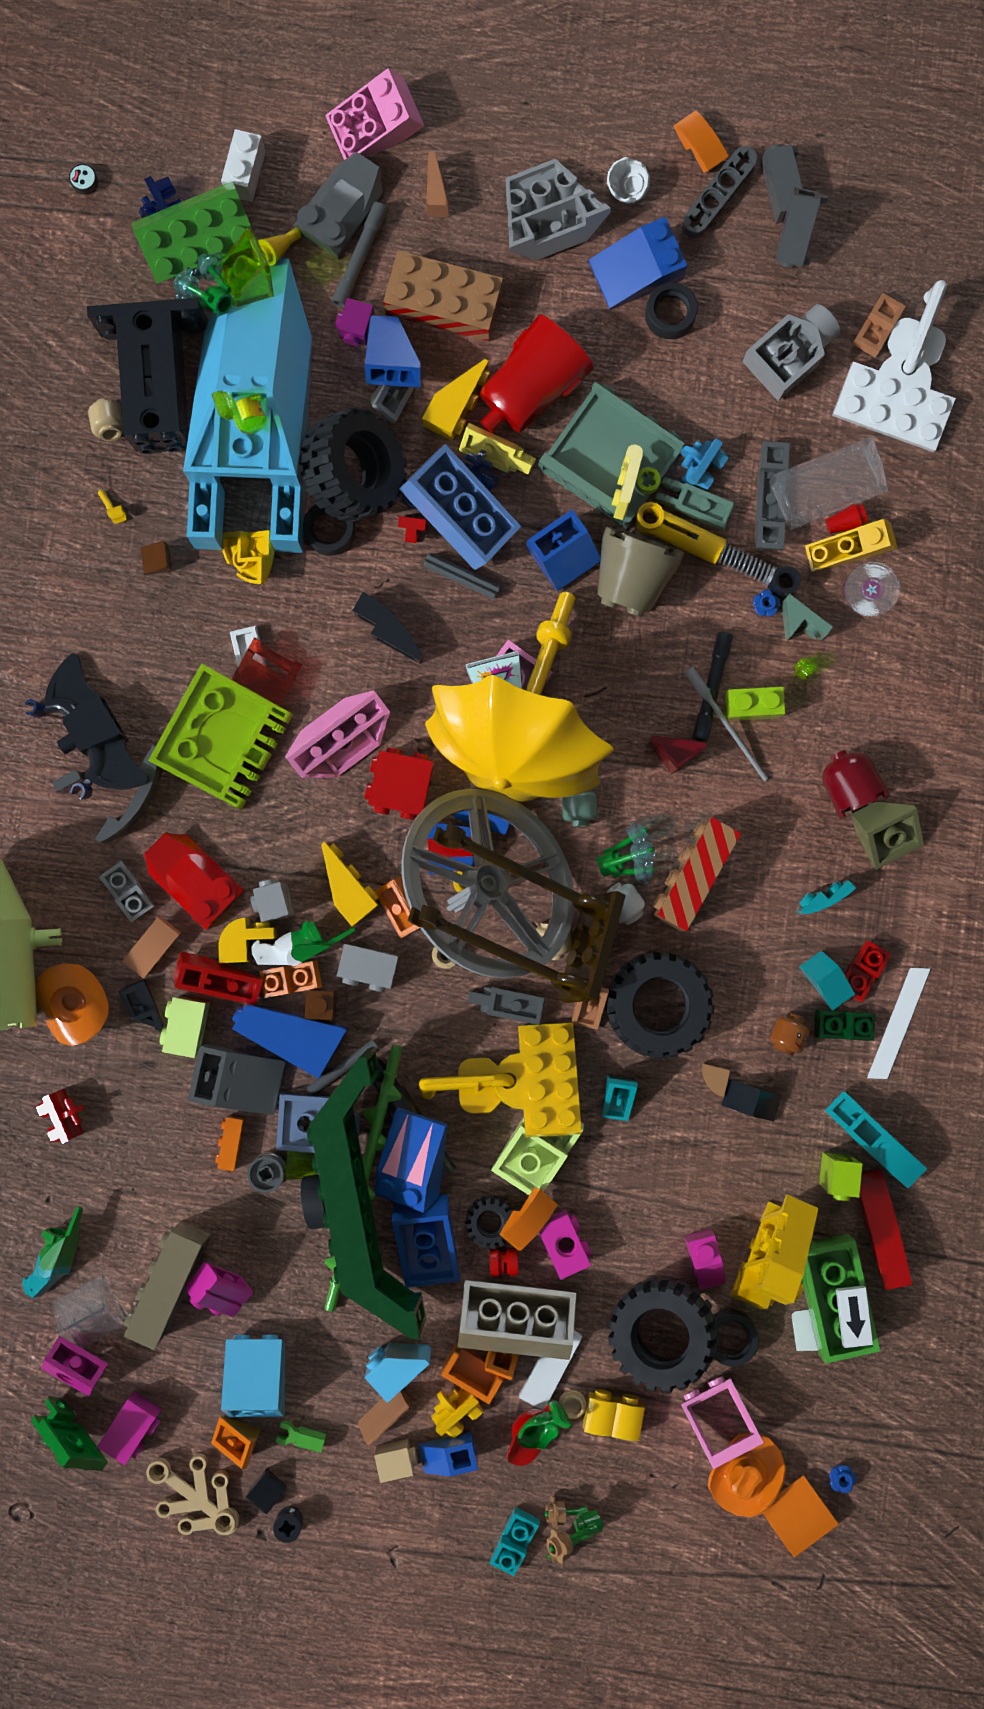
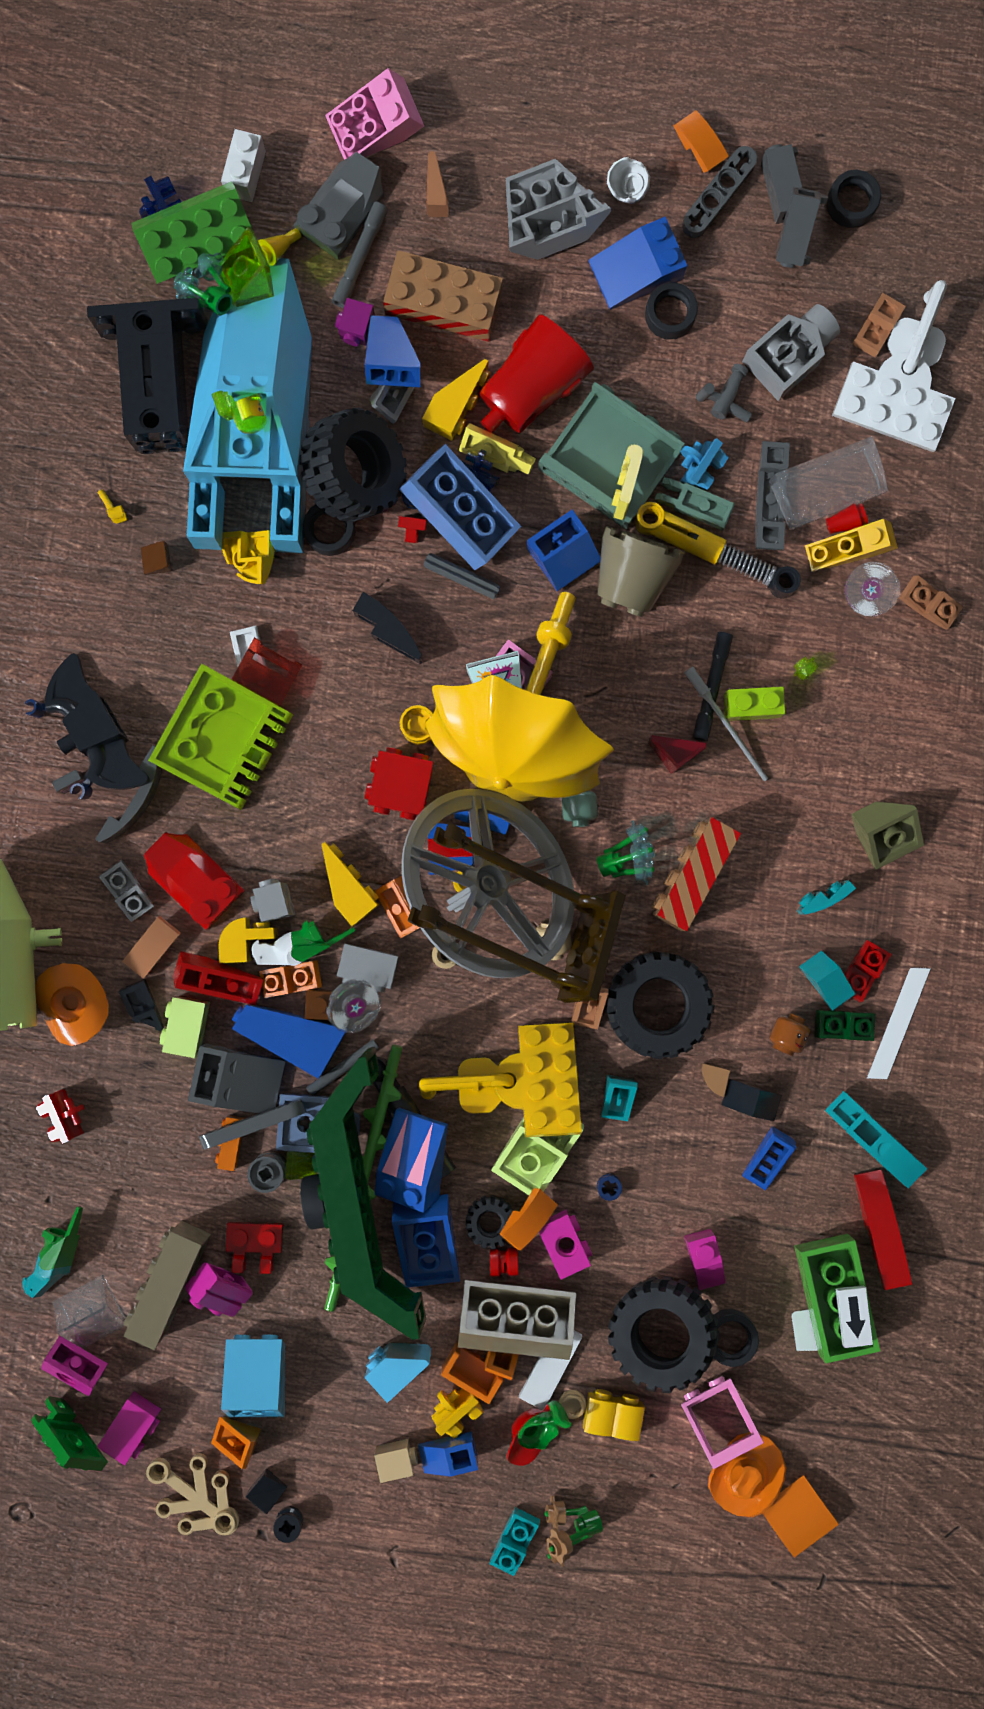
tile [69,164,98,195] -> none
tan head [88,398,124,441] -> none
bright green bar [276,1420,327,1453] -> none
bright pink wedge [285,690,390,778] -> none
nougat slope [358,1390,410,1446] -> none
dark grey hinge [468,987,546,1025] -> none
white head [607,883,645,925] -> none
lime bush [635,467,661,495] -> none
yellow wedge [730,1194,818,1310] -> none
blue plate [753,590,780,617] -> none
sand green slope [781,594,833,640] -> none
lime brick [819,1152,862,1201] -> none
dark red cylinder [822,750,891,820] -> none
blue plate [829,1465,857,1493] -> none
none -> dark grey beam [199,1099,306,1150]
none -> red plate [226,1222,283,1274]
none -> clear tile [326,979,381,1033]
none -> yellow wheel [400,705,433,745]
none -> dark blue bush [597,1174,622,1201]
none -> dark grey piece [696,364,752,423]
none -> blue slope [742,1126,797,1191]
none -> black tyre [826,169,881,228]
none -> nougat slope [899,575,963,630]

